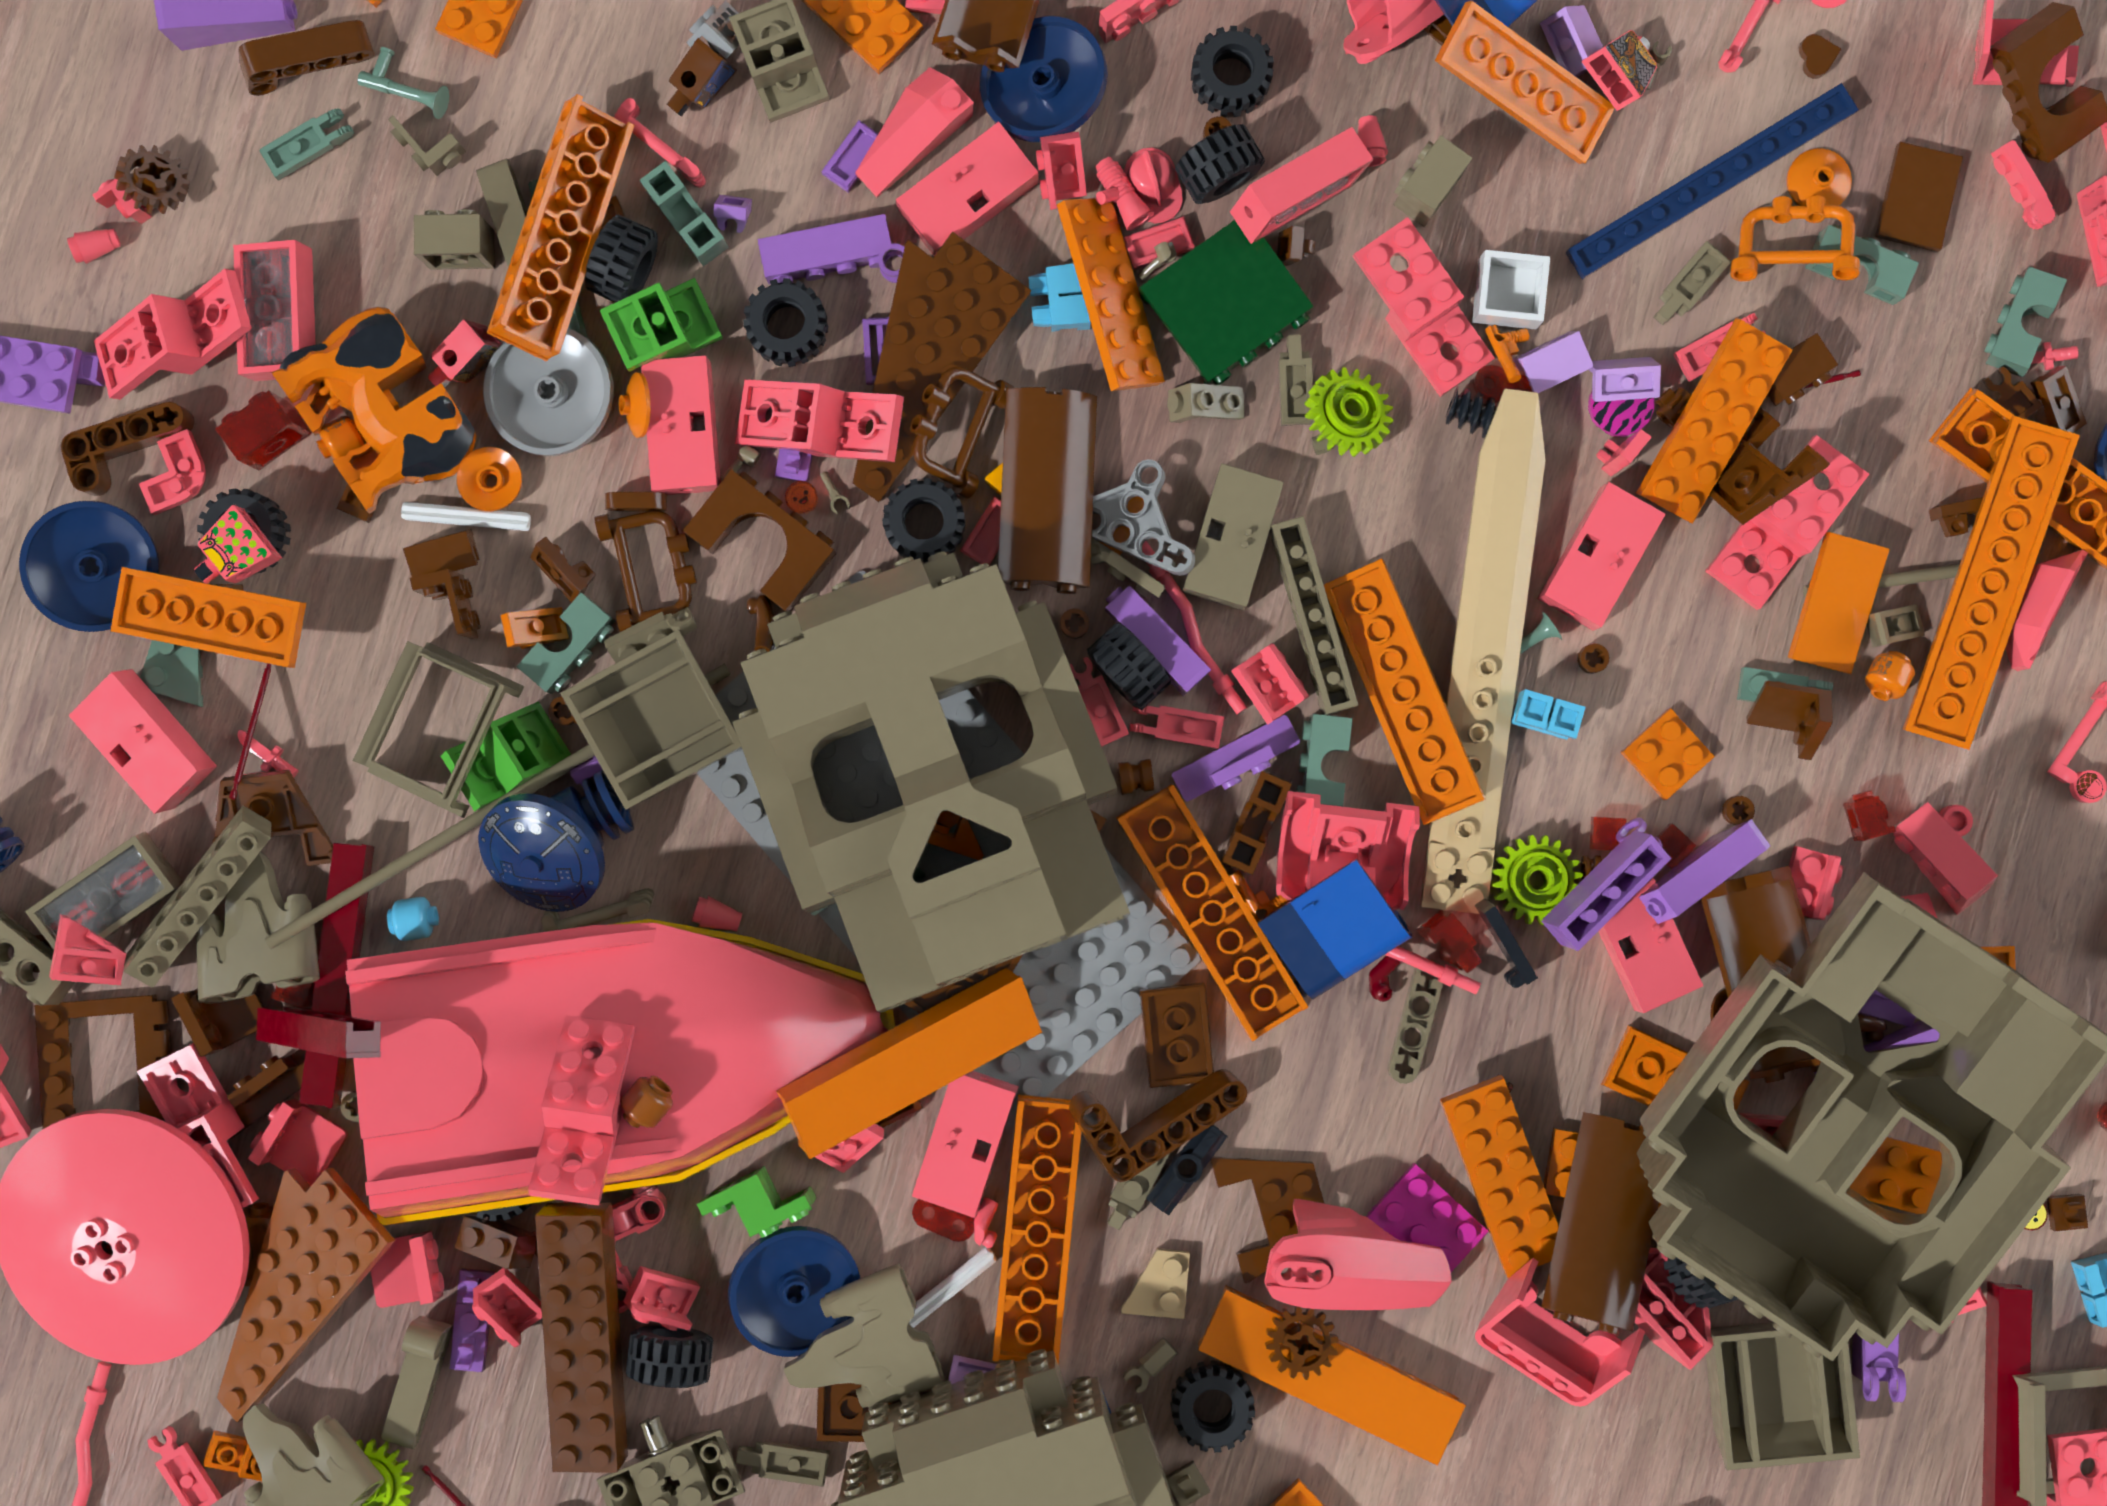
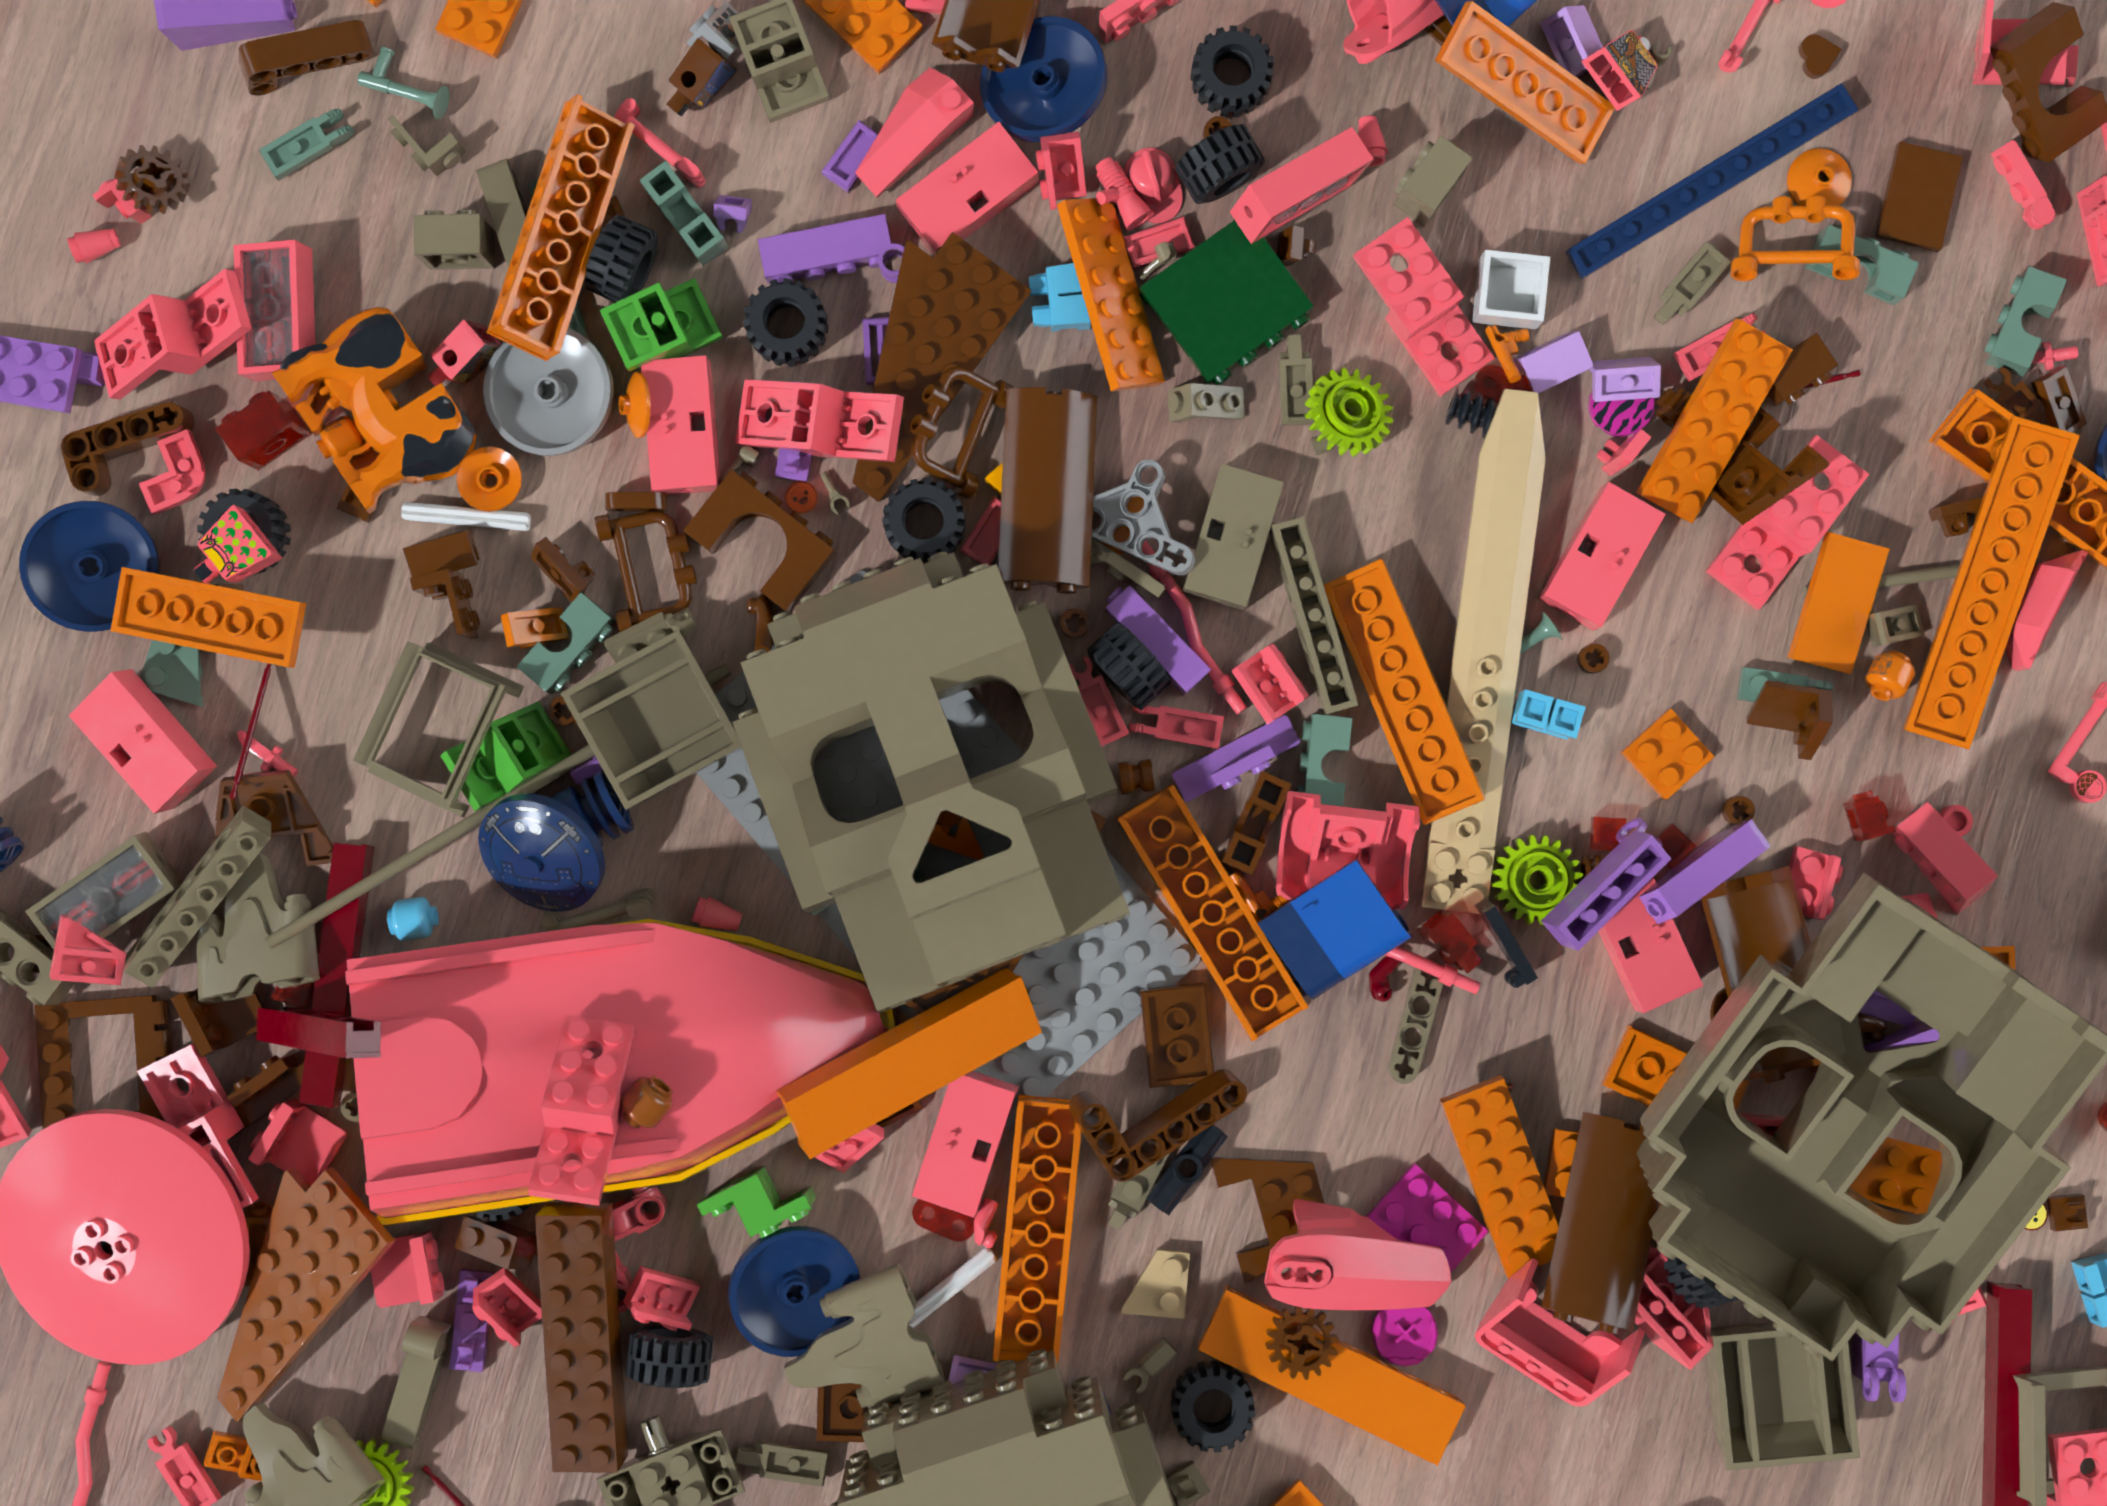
none -> dark pink tile [1371,1307,1438,1366]

